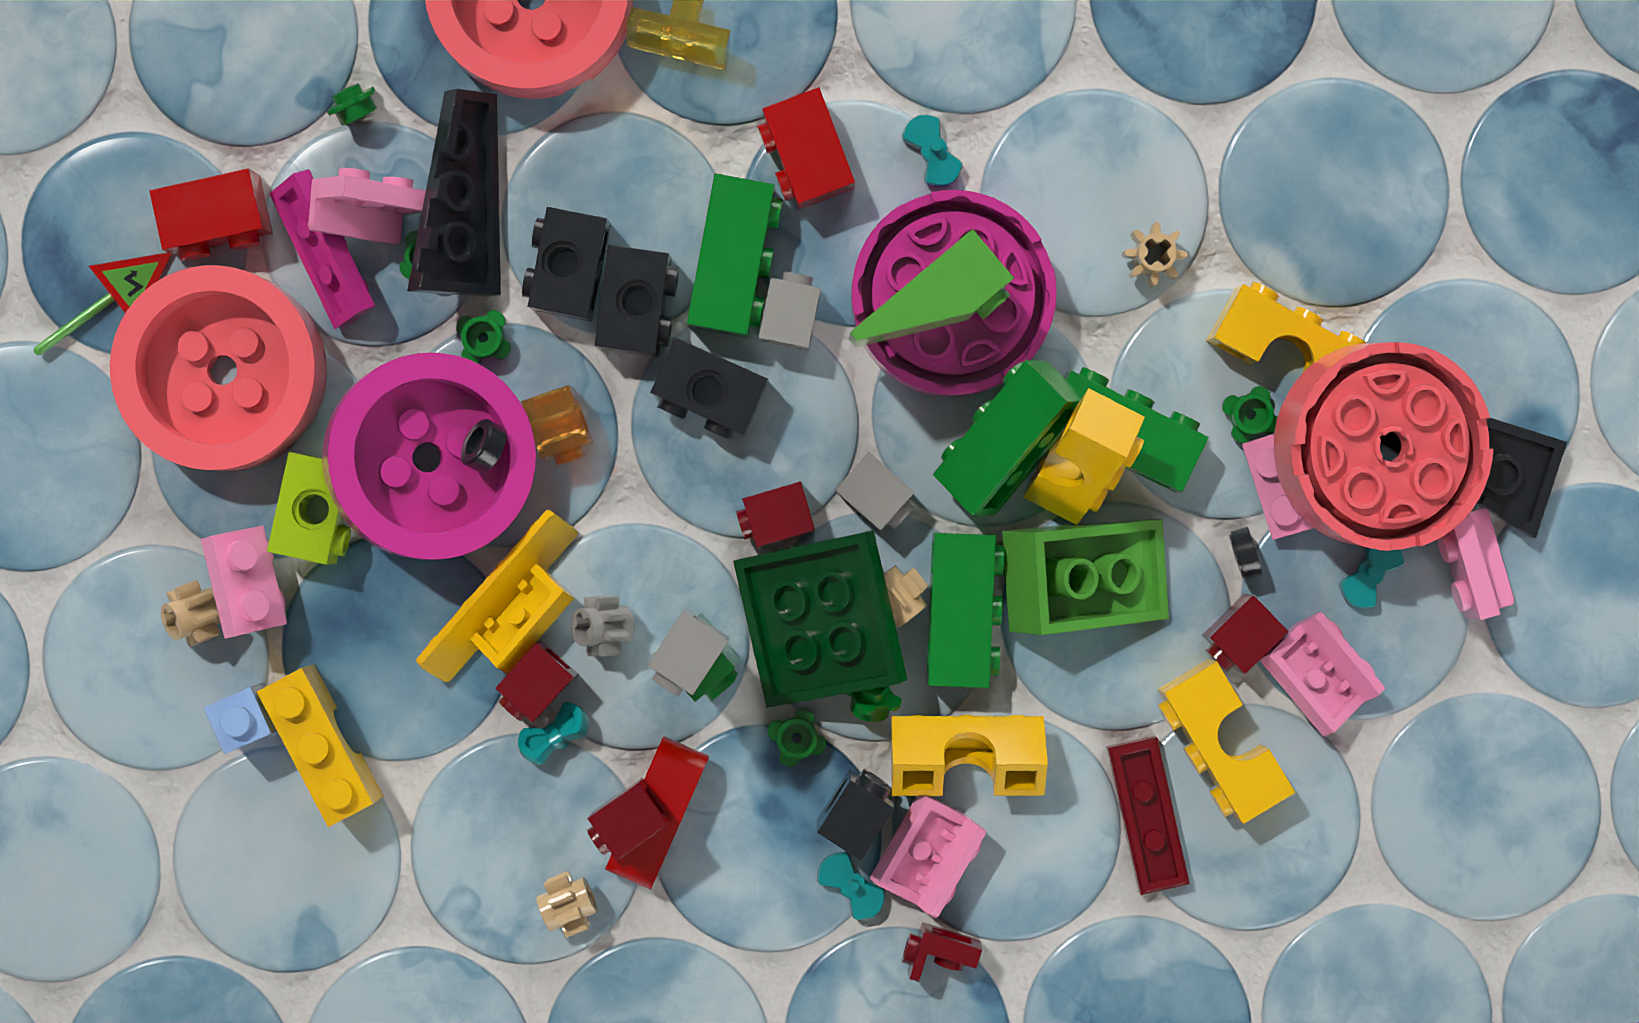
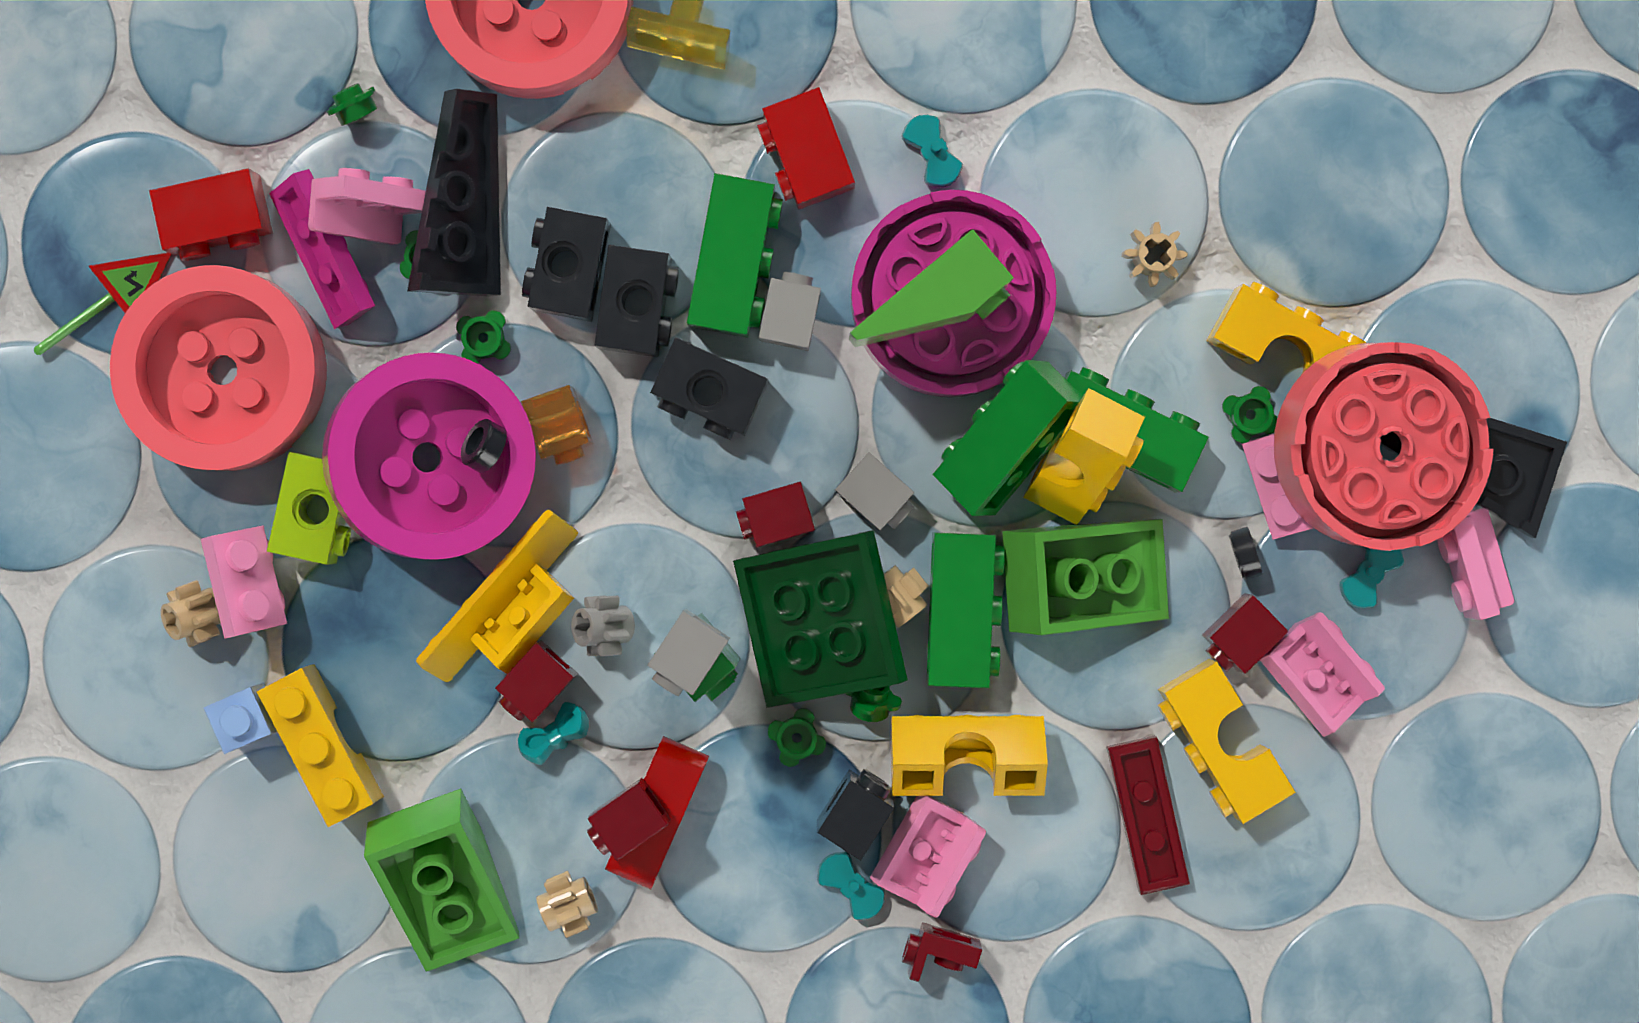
none -> bright green slope [364,788,519,972]

